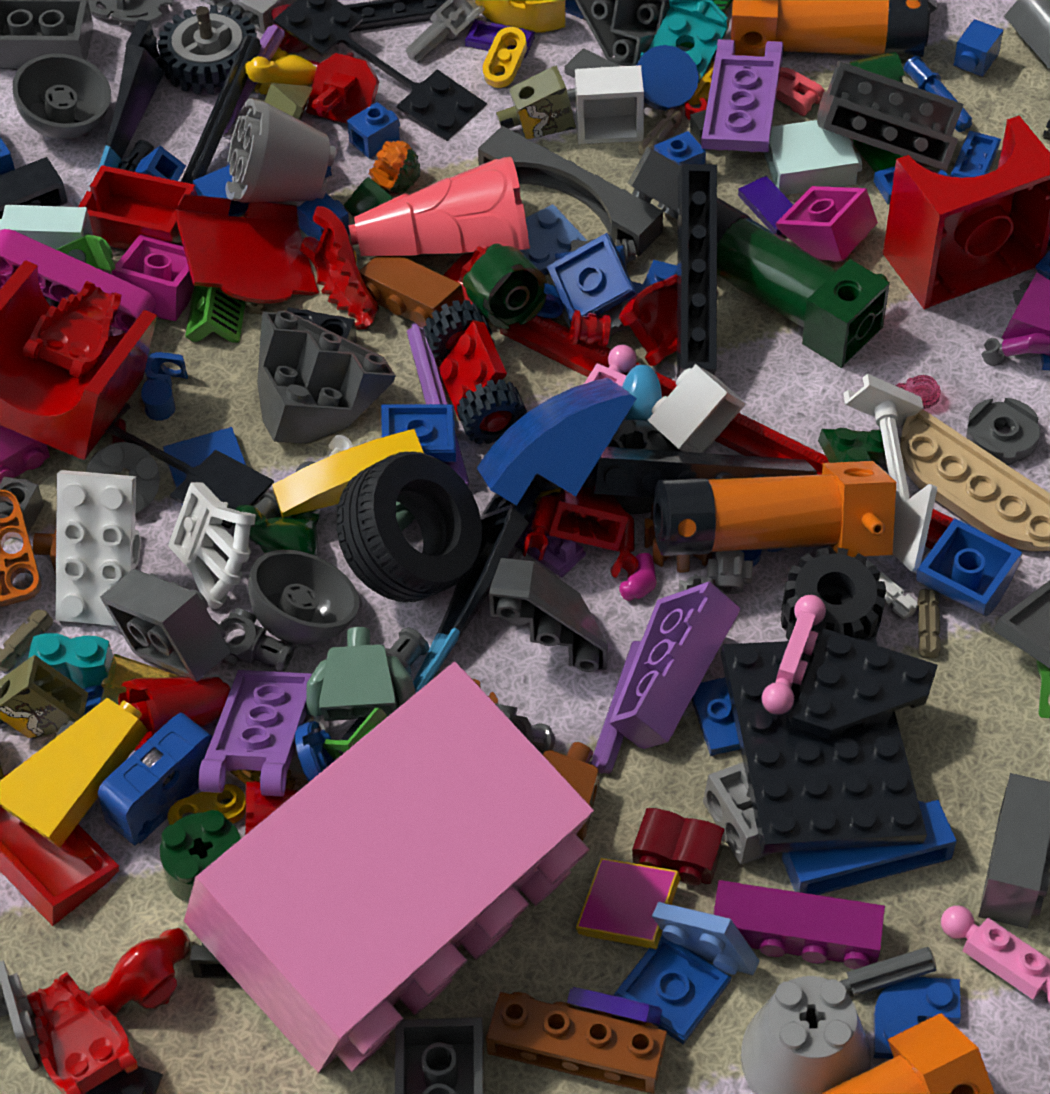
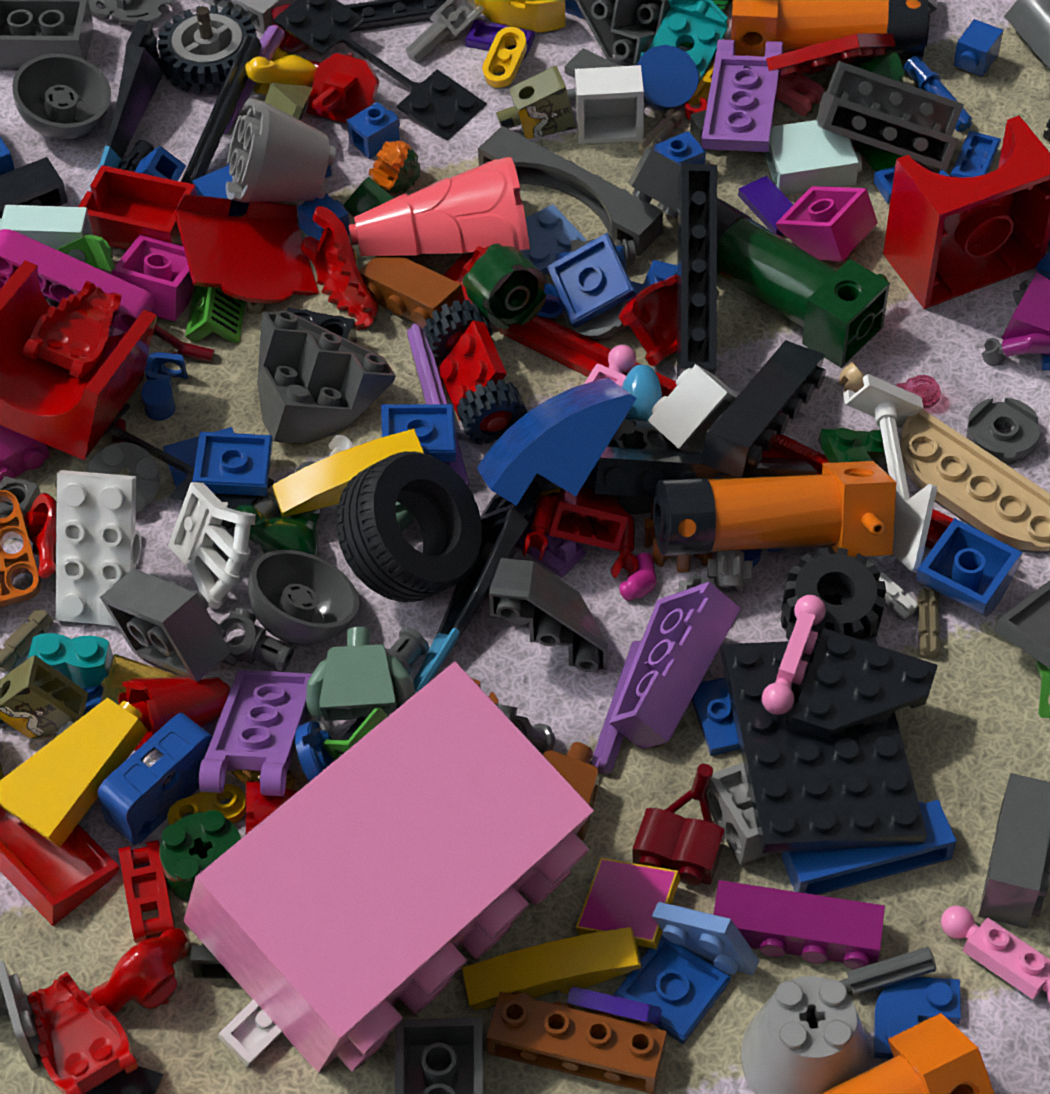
red bush [570,310,611,347] -> none
none -> red piece [24,493,57,579]
none -> red plate [118,839,175,943]
none -> dark red plant [153,324,215,364]
none -> blue tile [193,432,273,496]
none -> white plate [217,999,282,1067]
none -> yellow slope [462,927,642,1010]
none -> dark red plant [665,764,713,823]
none -> black brick [700,340,826,478]
none -> red plate [766,33,895,76]
none -> tan hinge [839,362,864,393]

